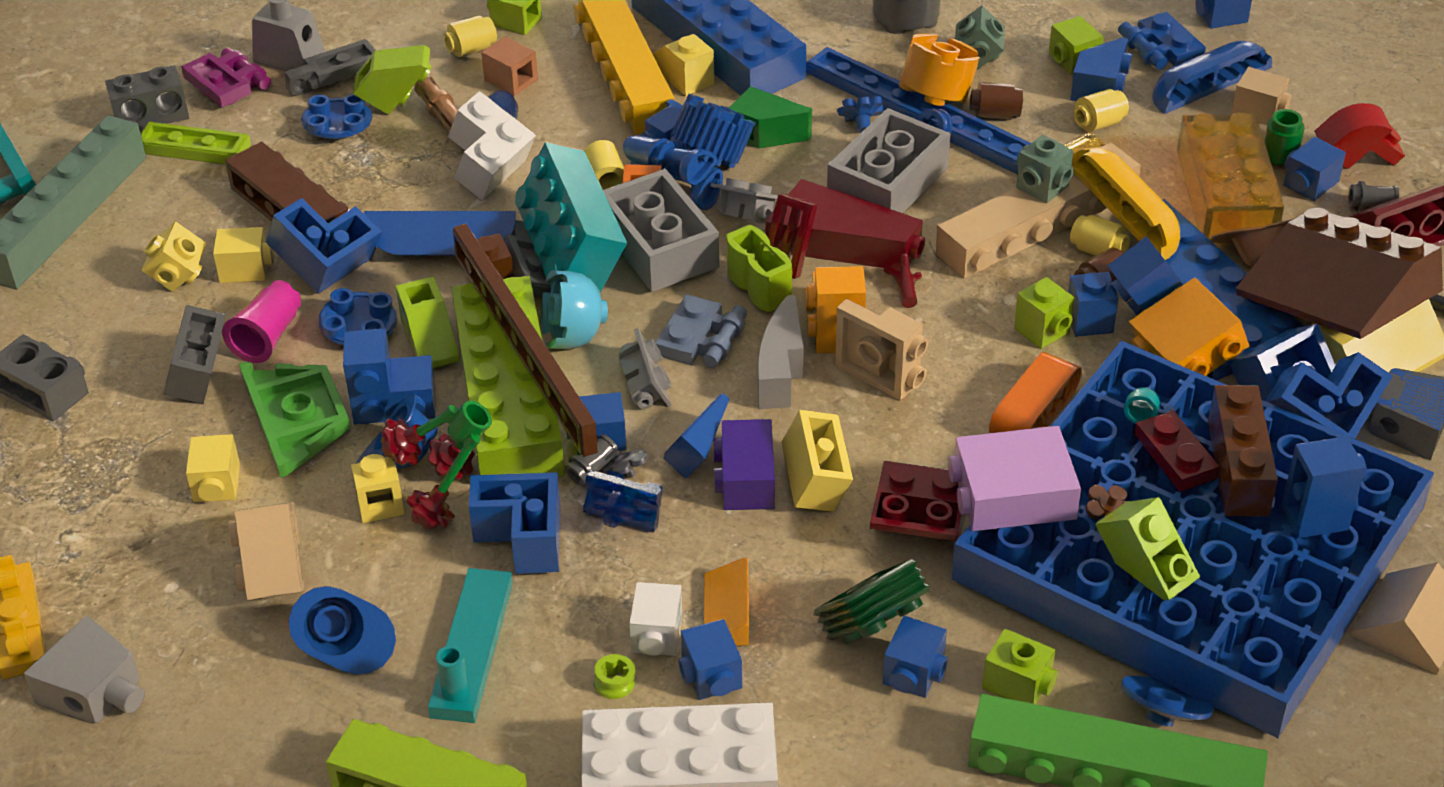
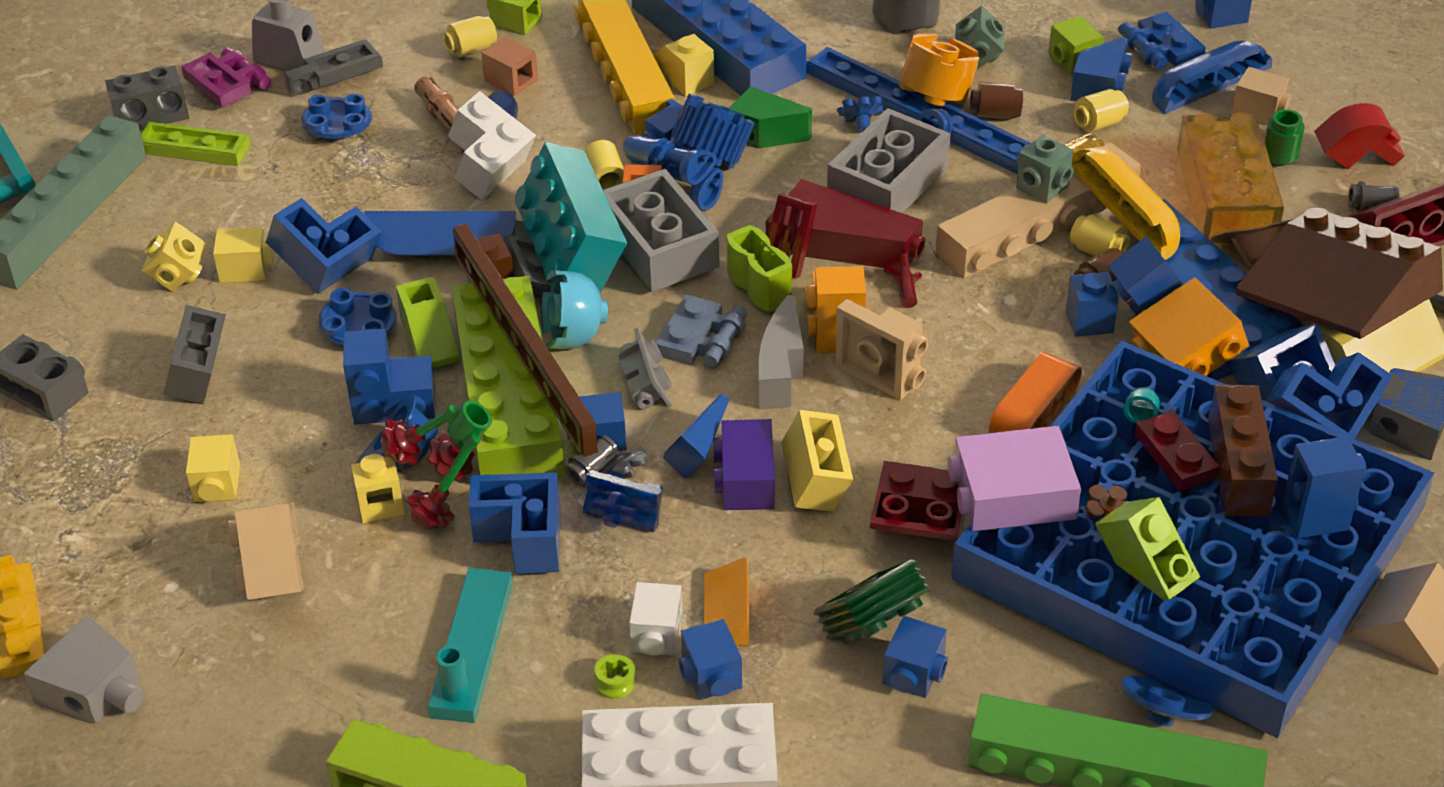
dark pink plant [222,280,301,363] -> none
reddish brown brick [225,141,349,223] -> none
bright green wing [239,362,351,478] -> none
blue piece [288,586,396,675] -> none
lime slope [353,45,431,115] -> none
light grey hinge [710,178,778,224] -> none
lime brick [982,628,1058,704] -> none
lime brick [1014,277,1074,349] -> none
blue brick [1283,136,1346,201] -> none

